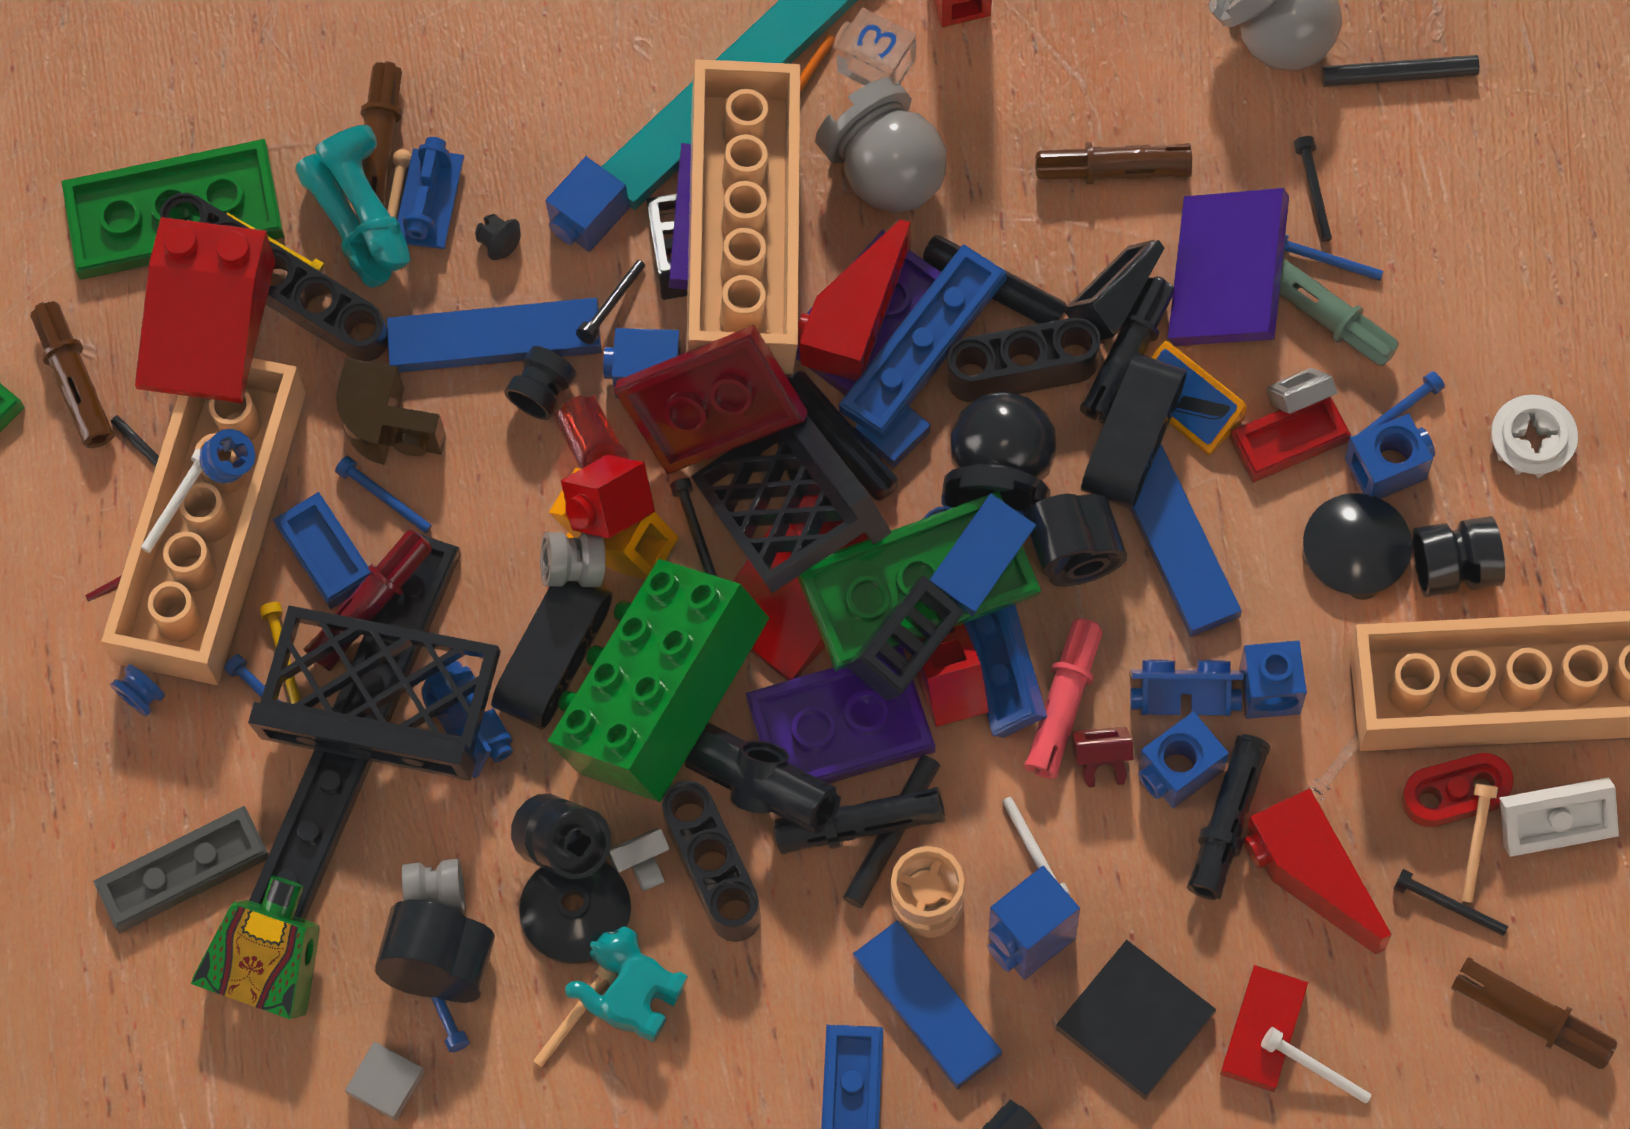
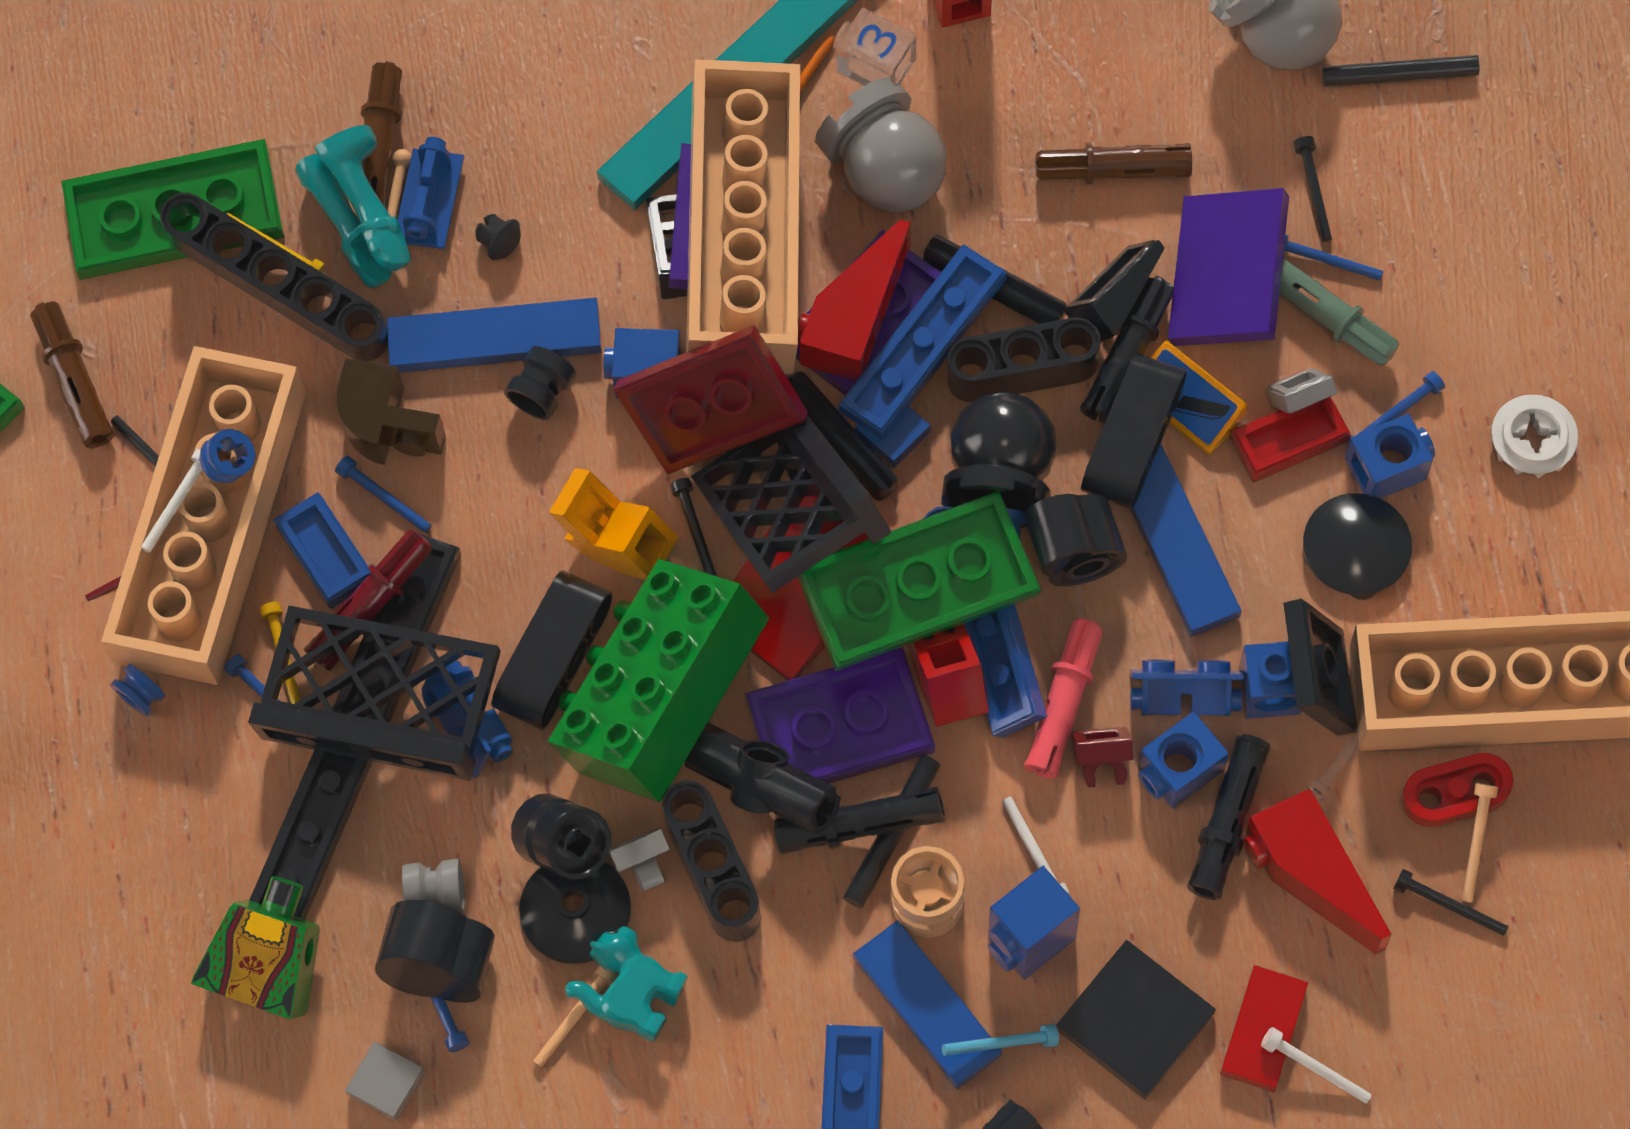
dark grey tile [93,806,269,933] -> none
red slope [135,217,276,403] -> none
light grey wheel [540,532,605,587] -> none
blue brick [545,156,630,252] -> none
clear red piece [553,395,629,469] -> none
red brick [561,455,655,539] -> none
black piece [576,260,645,344] -> none
black slope [847,575,965,701] -> none
blue tile [929,494,1036,617] -> none
black wheel [1412,516,1505,597] -> none
reddish brown axle [1451,957,1617,1069] -> none
white plate [1499,777,1619,857] -> none
none -> medium azure piece [942,1024,1059,1056]
none -> black tile [1283,598,1357,736]

